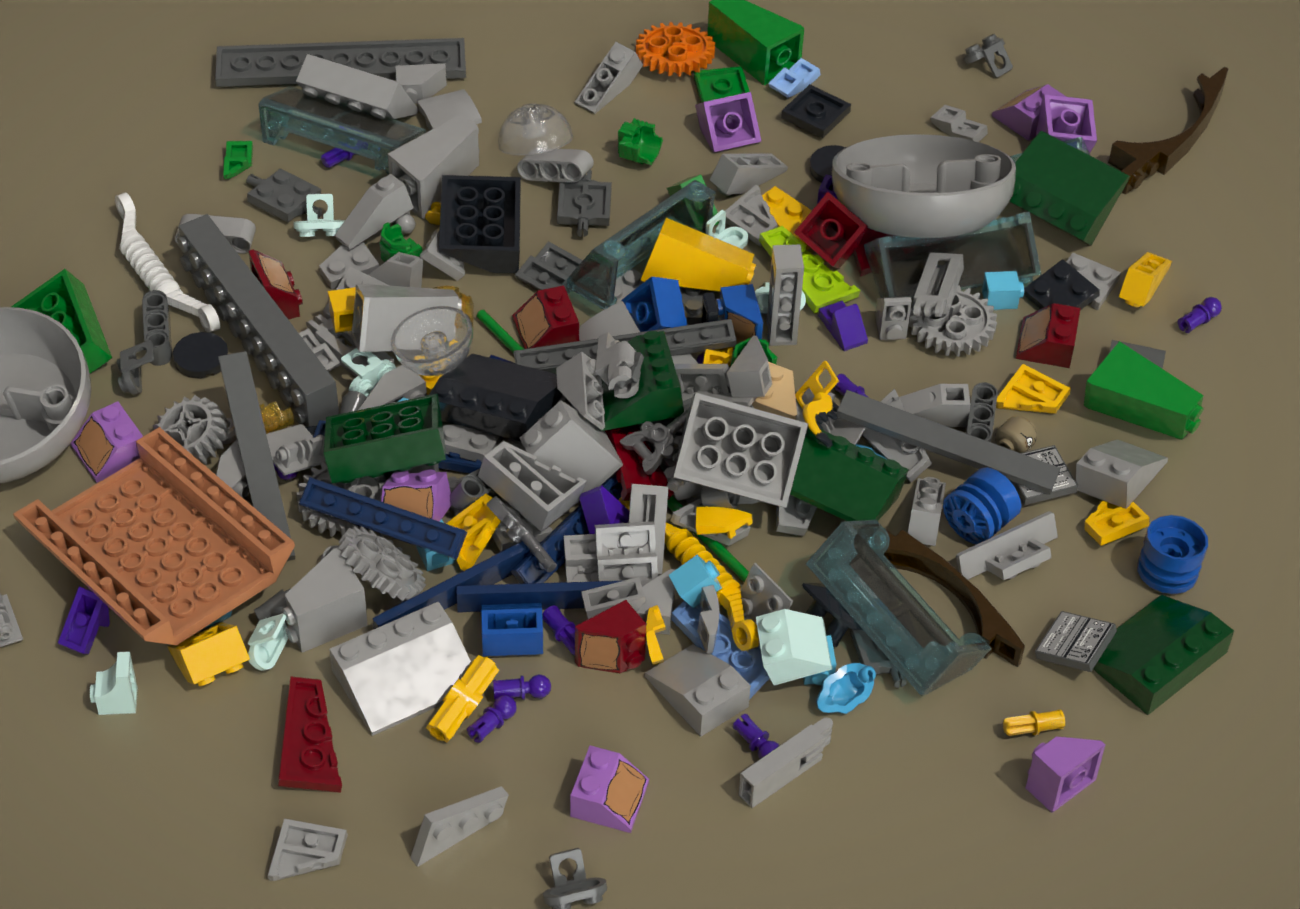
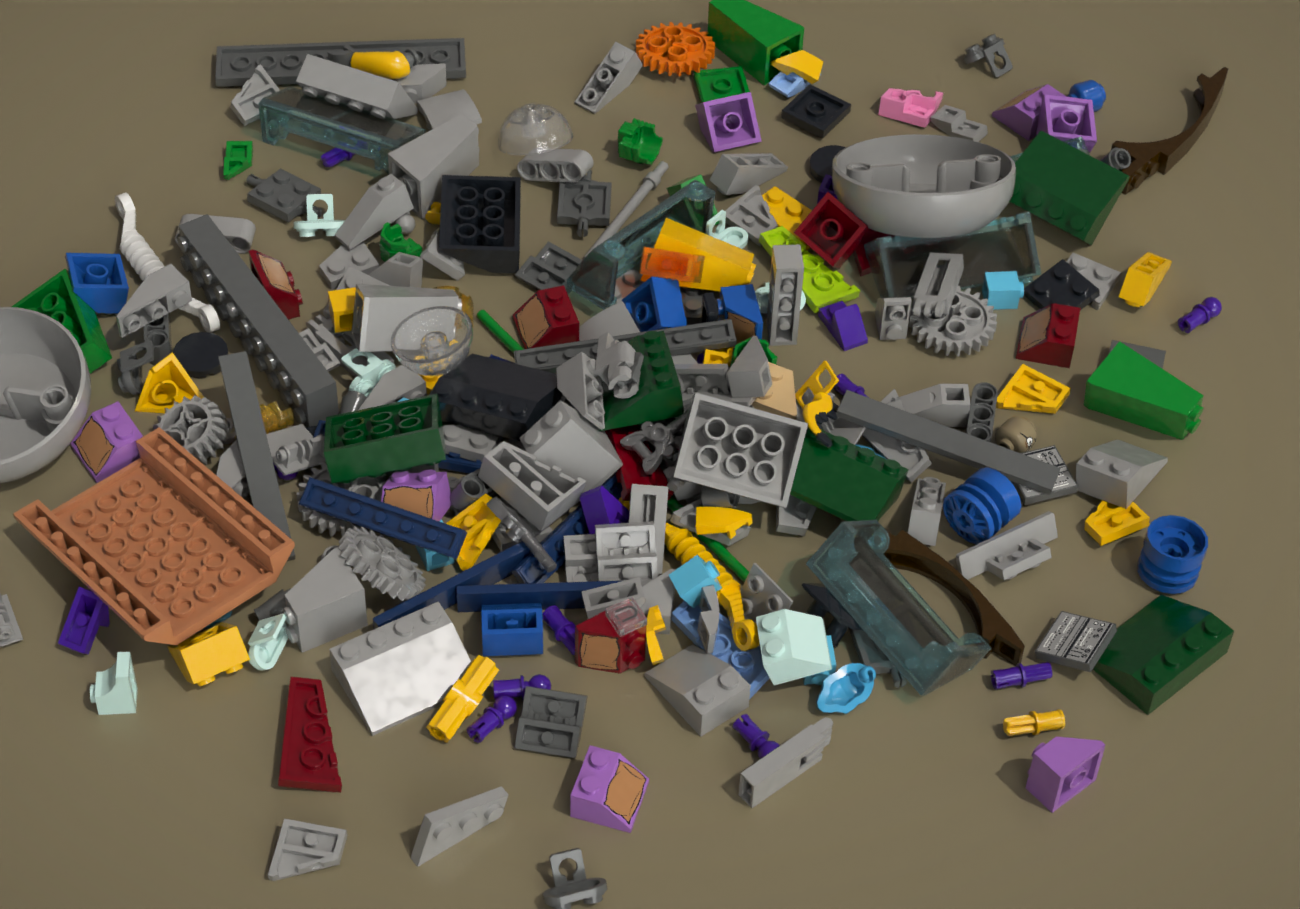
none -> blue slope [65,253,129,314]
none -> light grey slope [116,264,192,338]
none -> yellow slope [134,353,204,413]
none -> light grey wing [230,64,287,126]
none -> yellow piece [326,45,419,80]
none -> dark grey slope [515,686,588,758]
none -> light grey bar [583,161,669,265]
none -> clear tile [605,597,647,636]
none -> clear orange slope [639,247,705,283]
none -> yellow slope [771,50,823,84]
none -> bright pink slope [878,88,943,128]
none -> dark purple axle [991,662,1052,690]
none -> blue head [1067,80,1106,112]
none -> dark grey cone [1100,148,1131,171]

